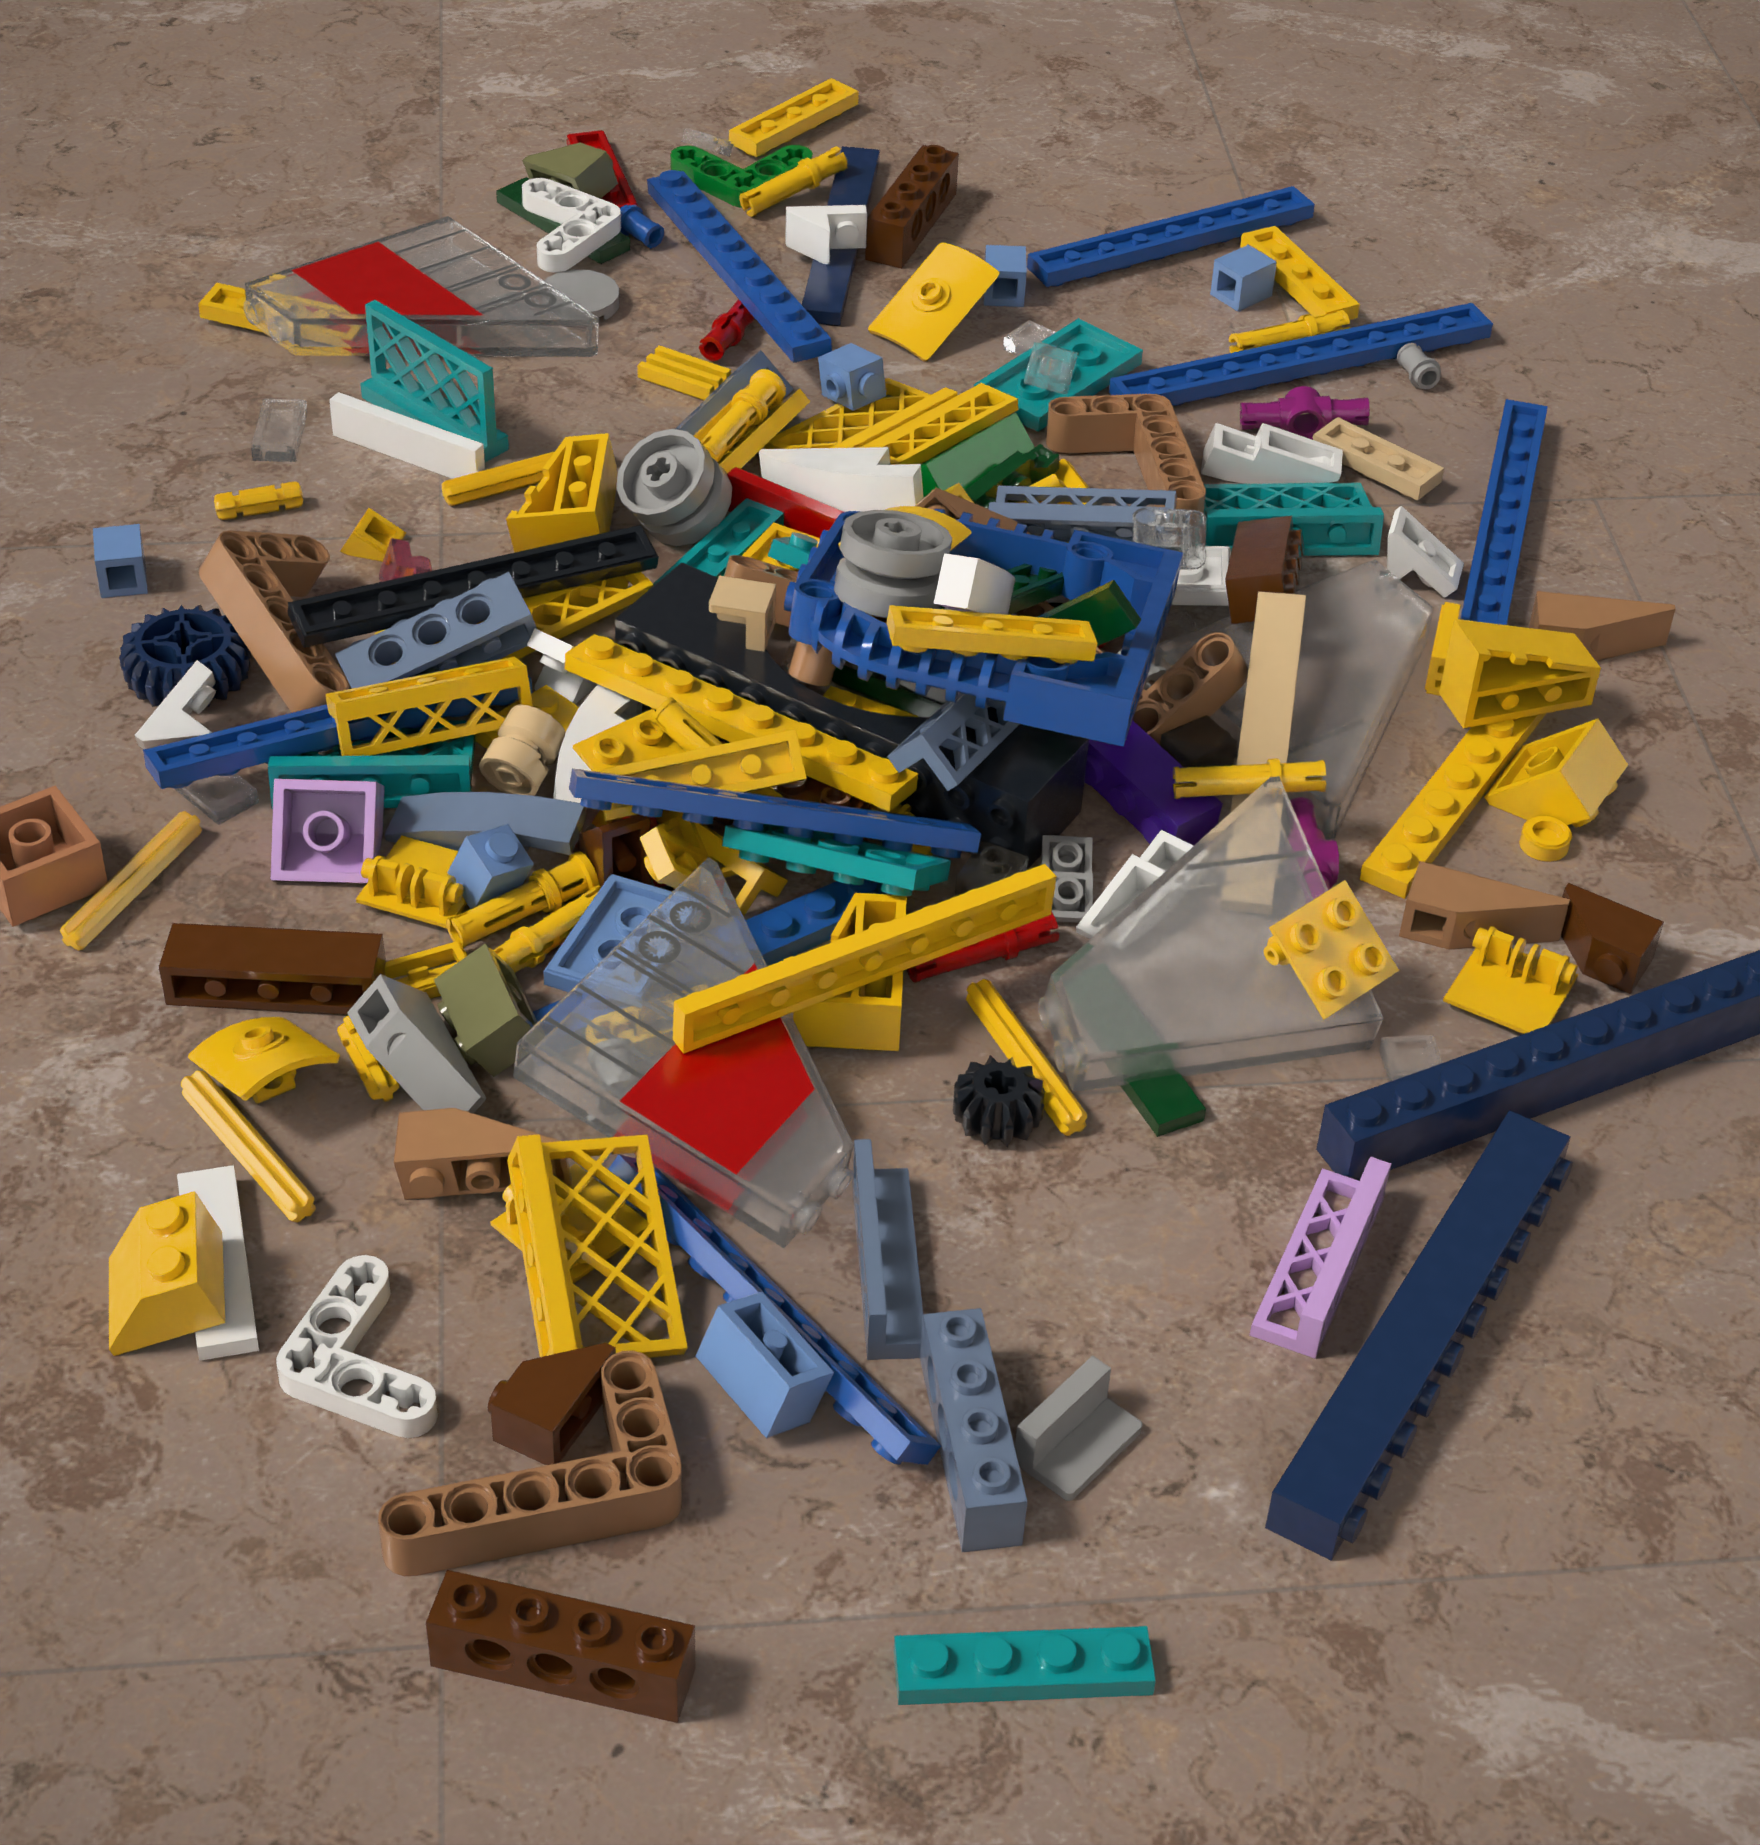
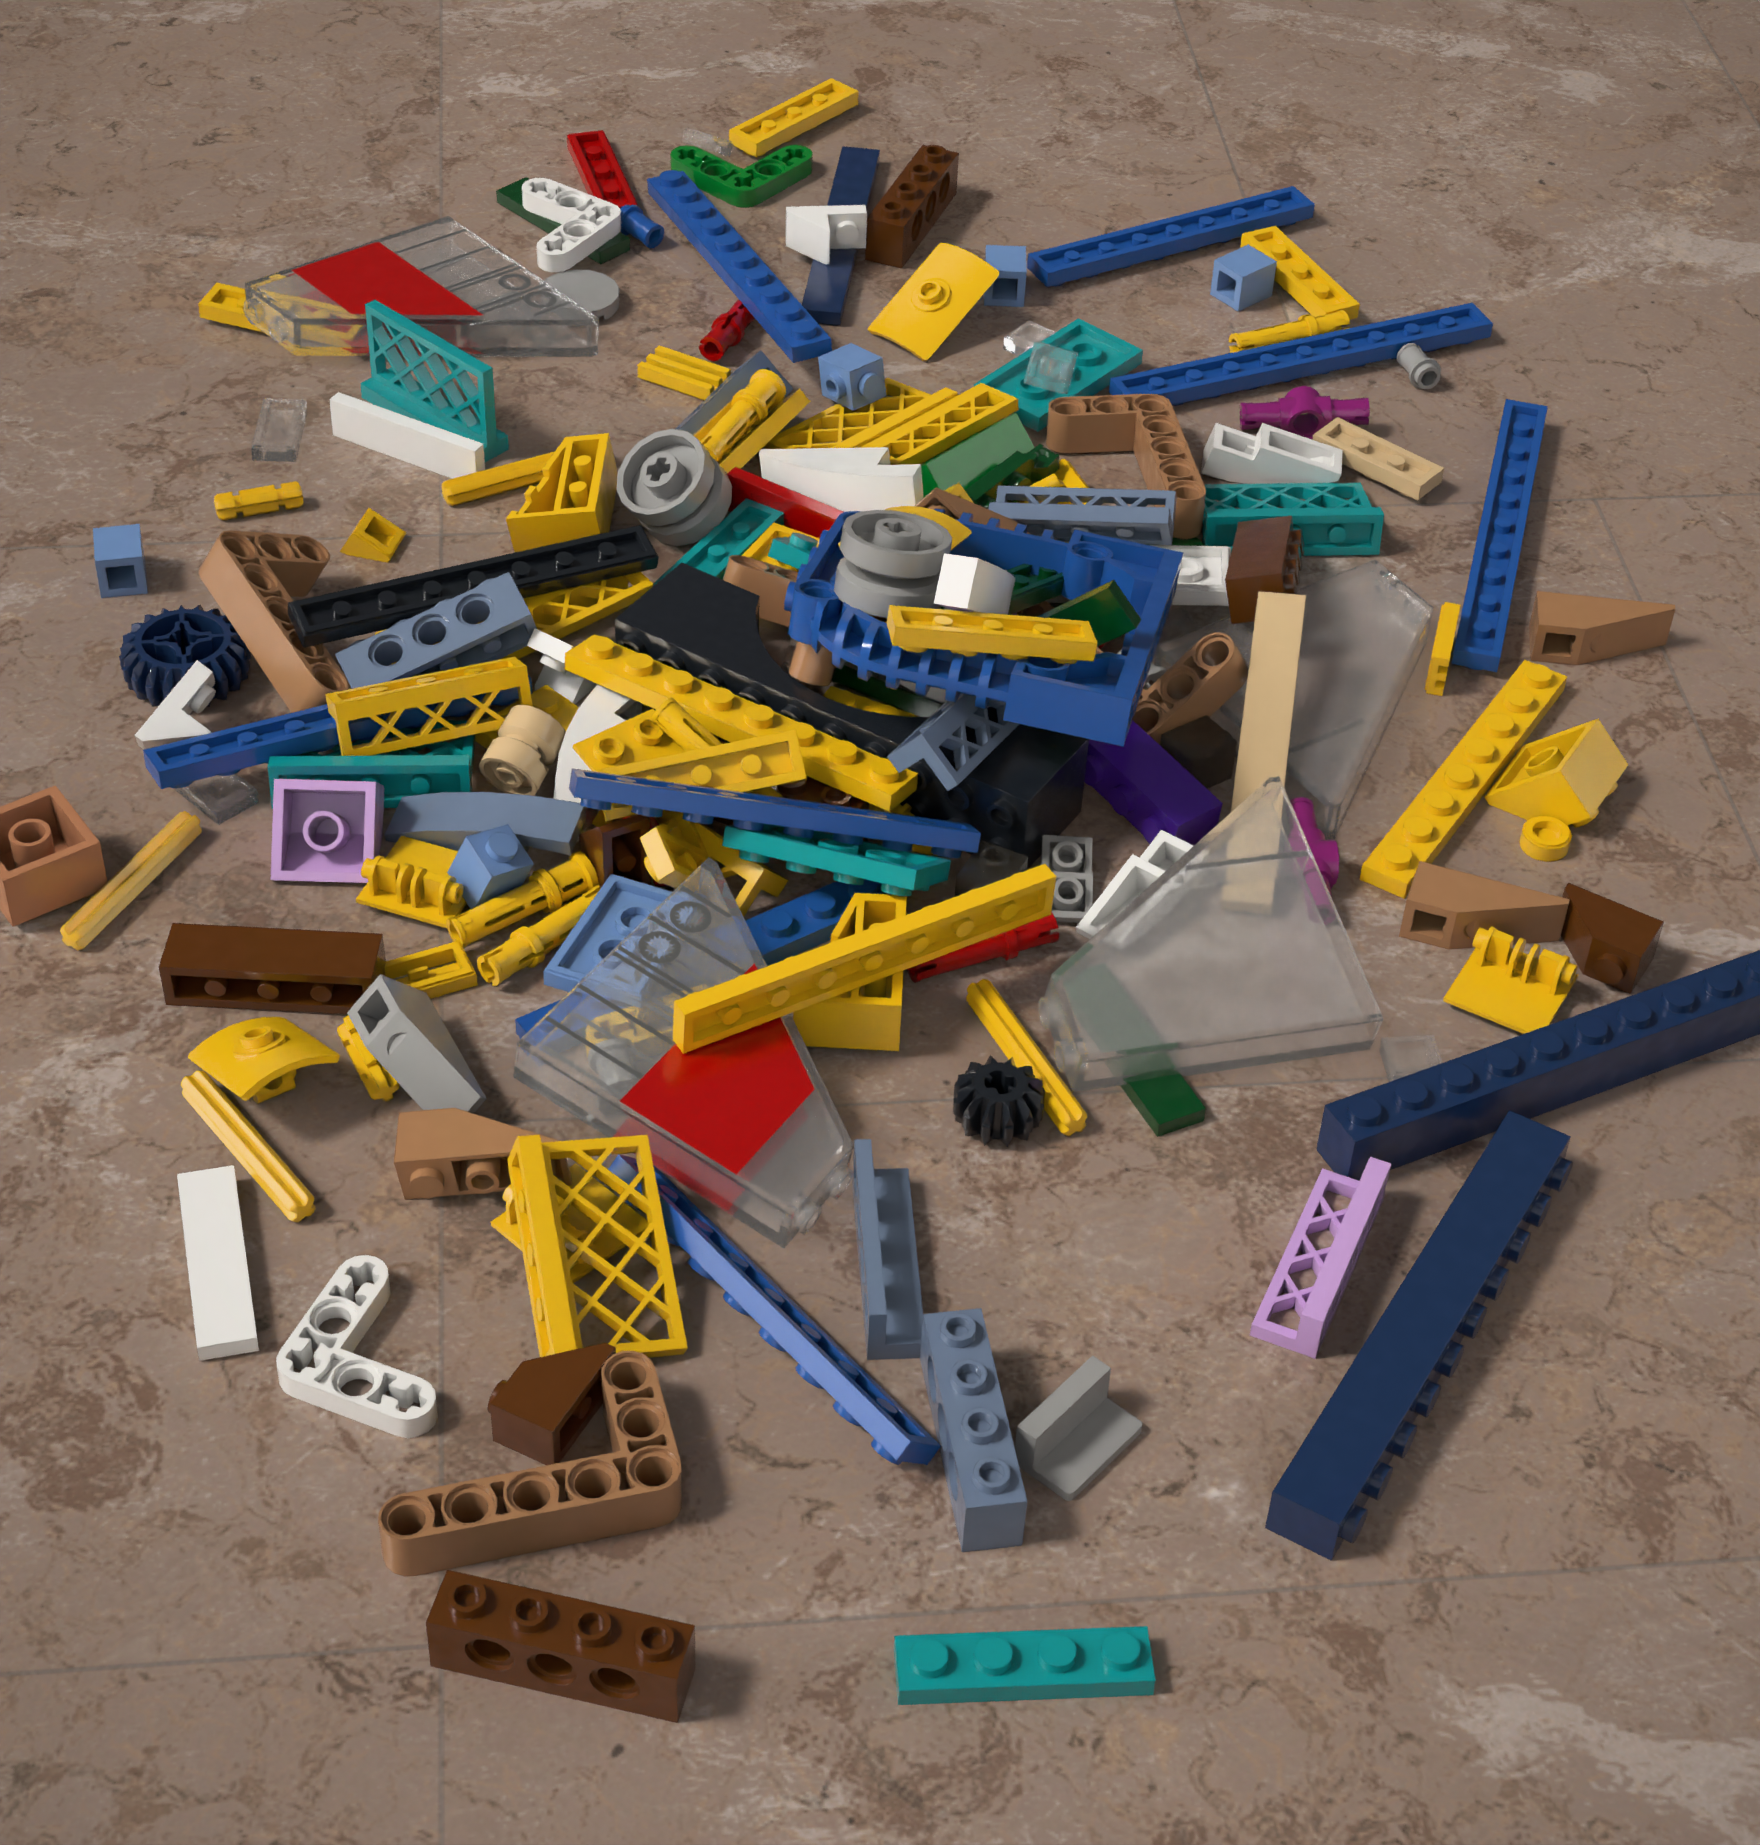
yellow slope [109,1191,225,1356] -> none
clear pink tile [378,538,432,582] -> none
olive brick [434,943,546,1077] -> none
olive slope [522,143,618,199] -> none
medium blue brick [695,1292,834,1438] -> none
tan panel [709,576,776,652] -> none
yellow pin [739,146,848,217] -> none
clear piece [1132,507,1206,570] -> none
yellow pin [1173,758,1326,799] -> none
yellow hinge [1264,880,1399,1020] -> none
white slope [1387,506,1464,598] -> none
yellow wedge [1439,619,1601,729] -> none

